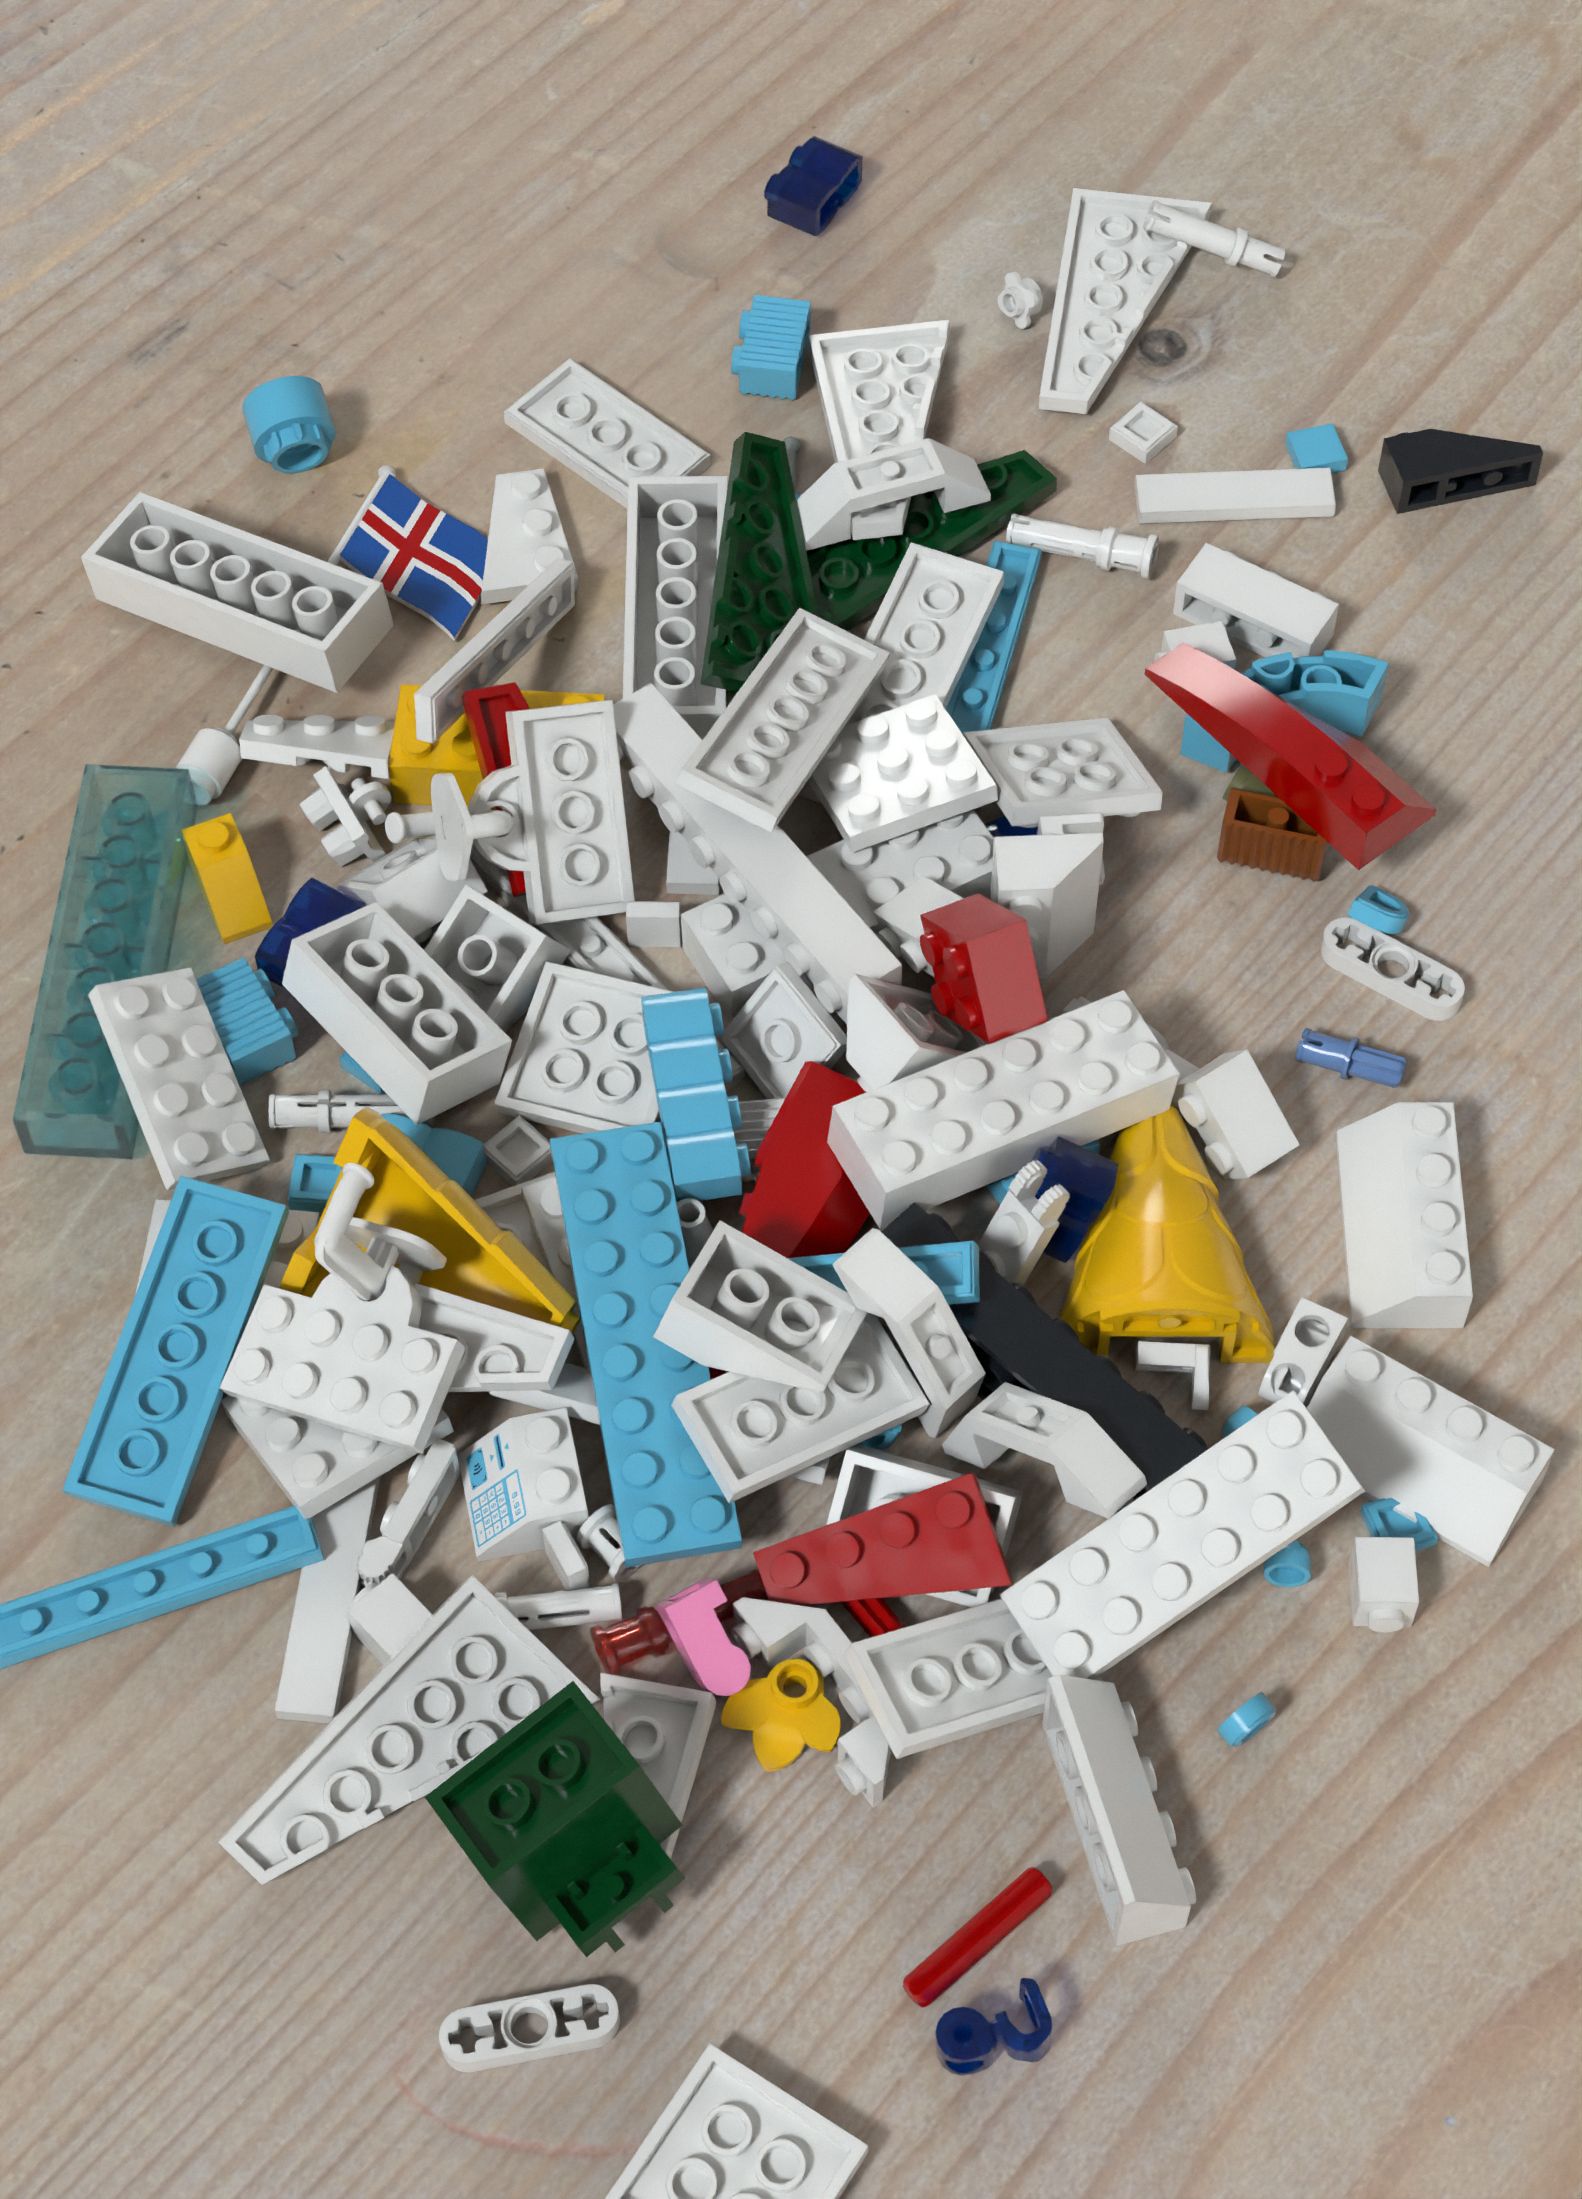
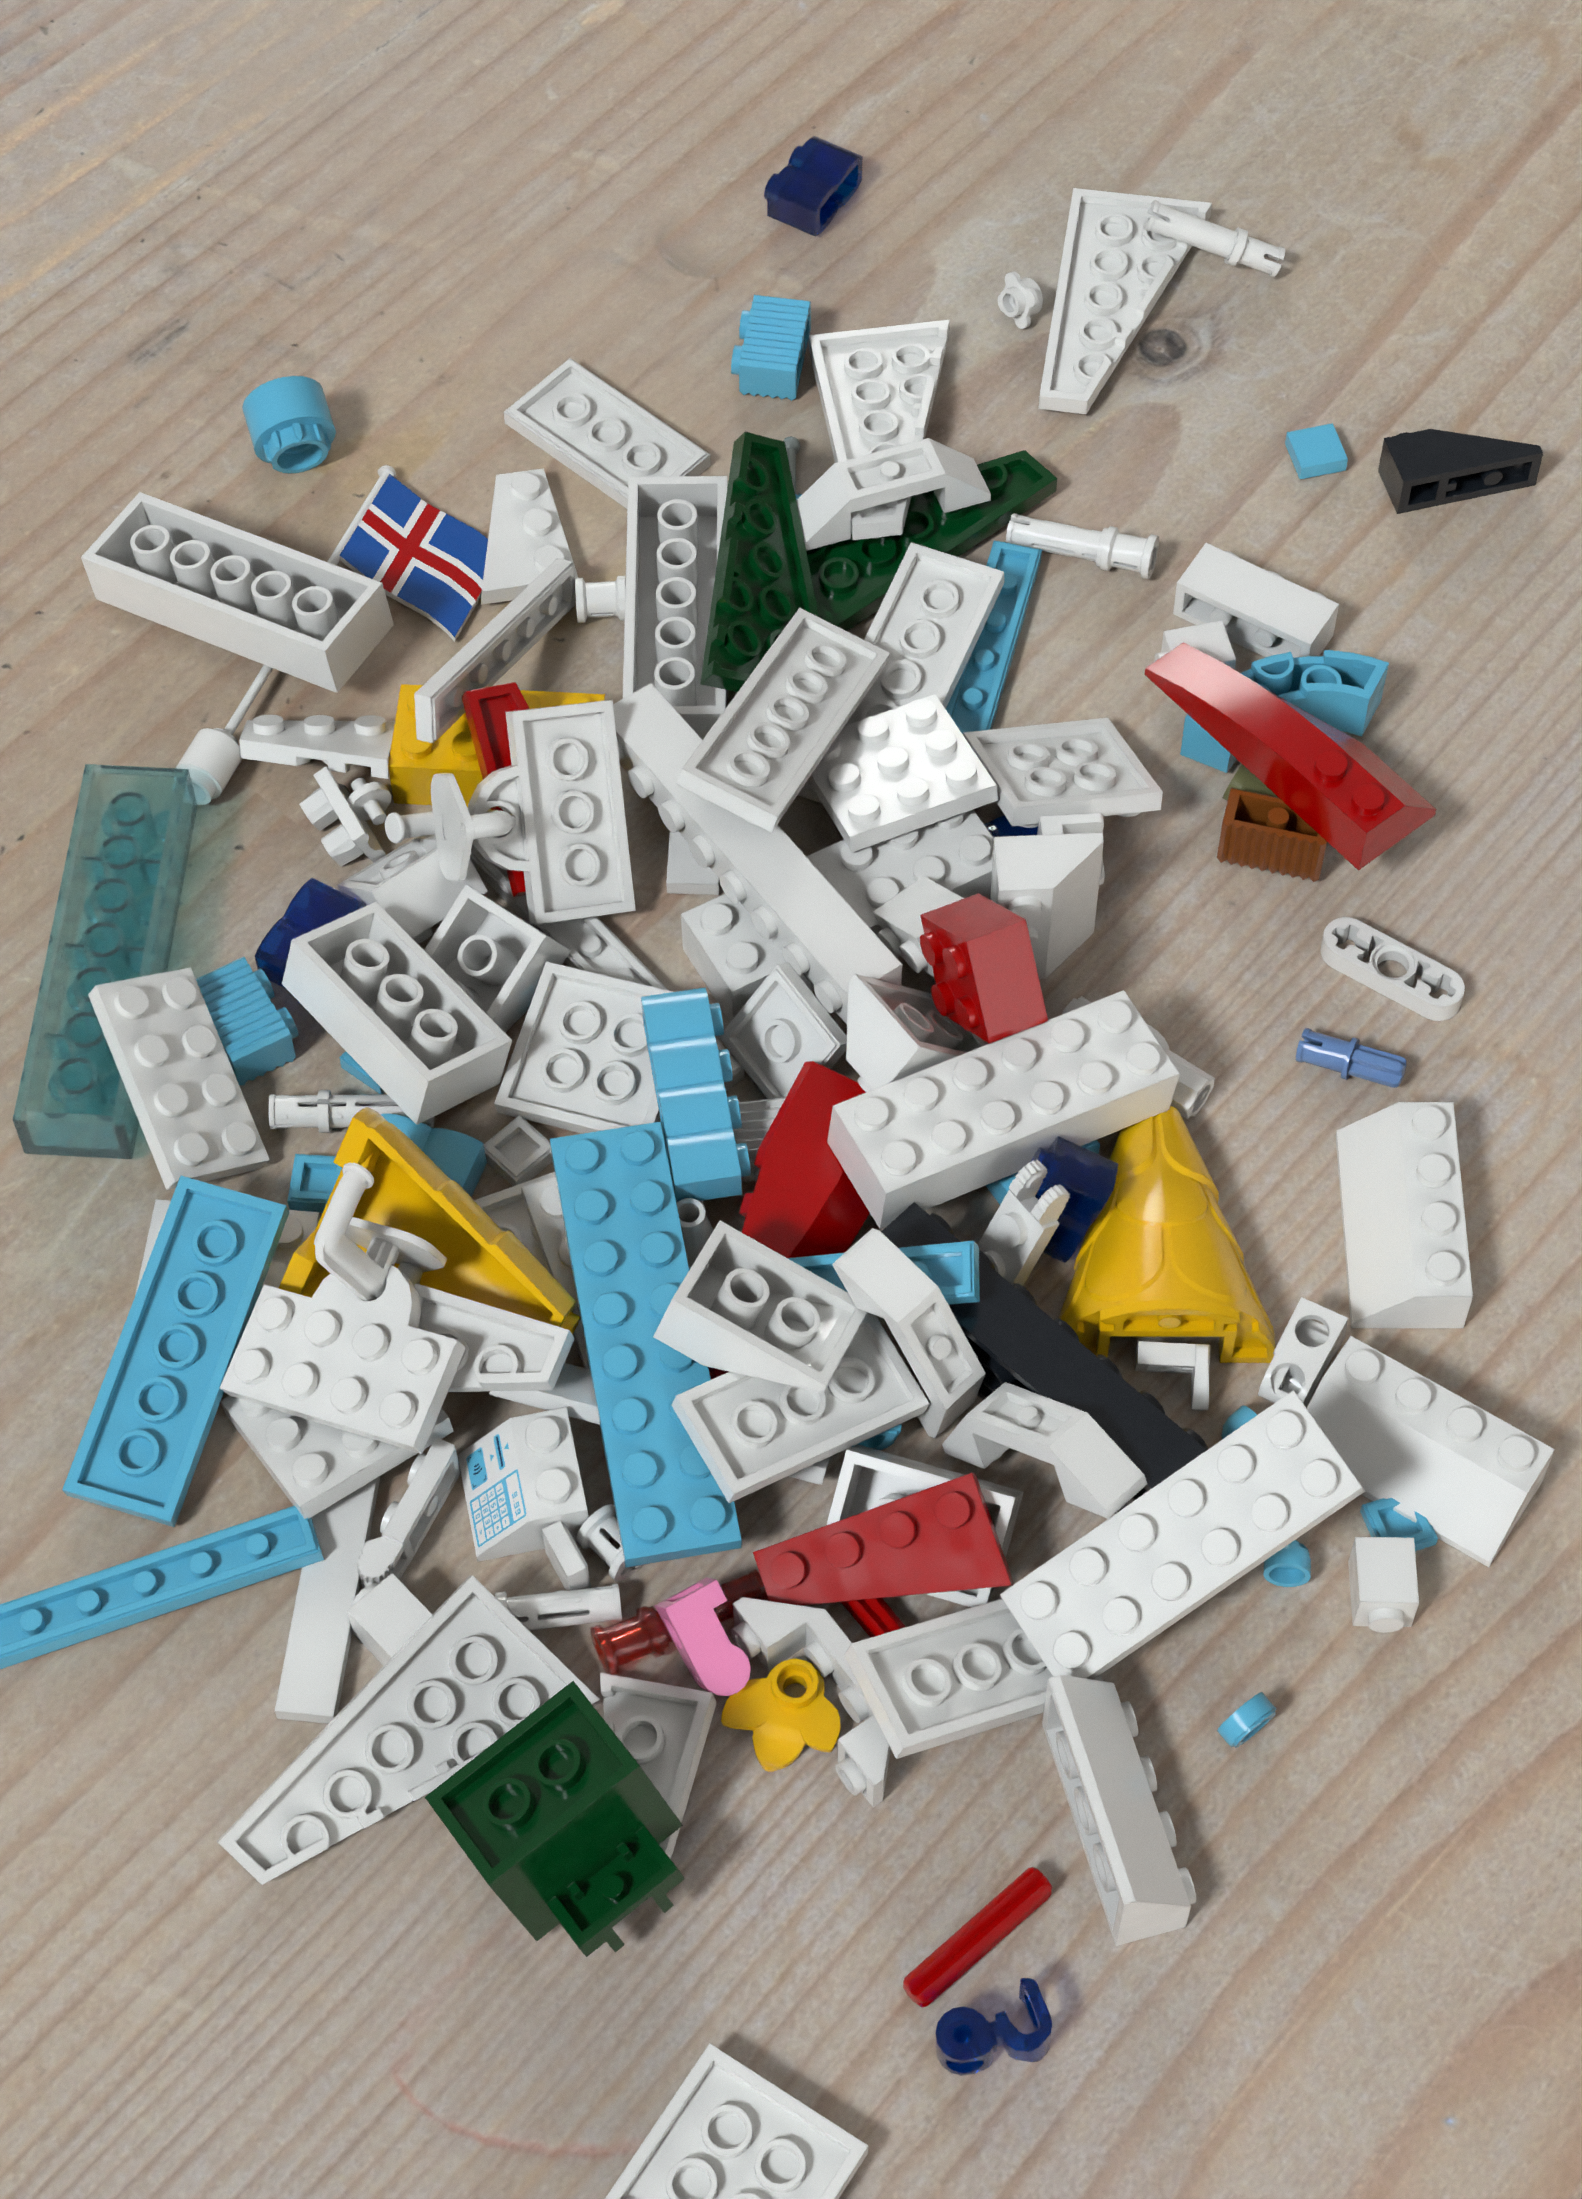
yellow slope [181,813,273,945] -> none
white beam [439,1984,620,2072] -> none
white tile [626,901,681,947] -> none
white tile [1109,402,1178,465] -> none
white tile [1135,468,1336,524] -> none
white brick [1175,1049,1300,1180] -> none
medium azure tile [1348,885,1410,934] -> none
none -> white bush [575,576,626,623]

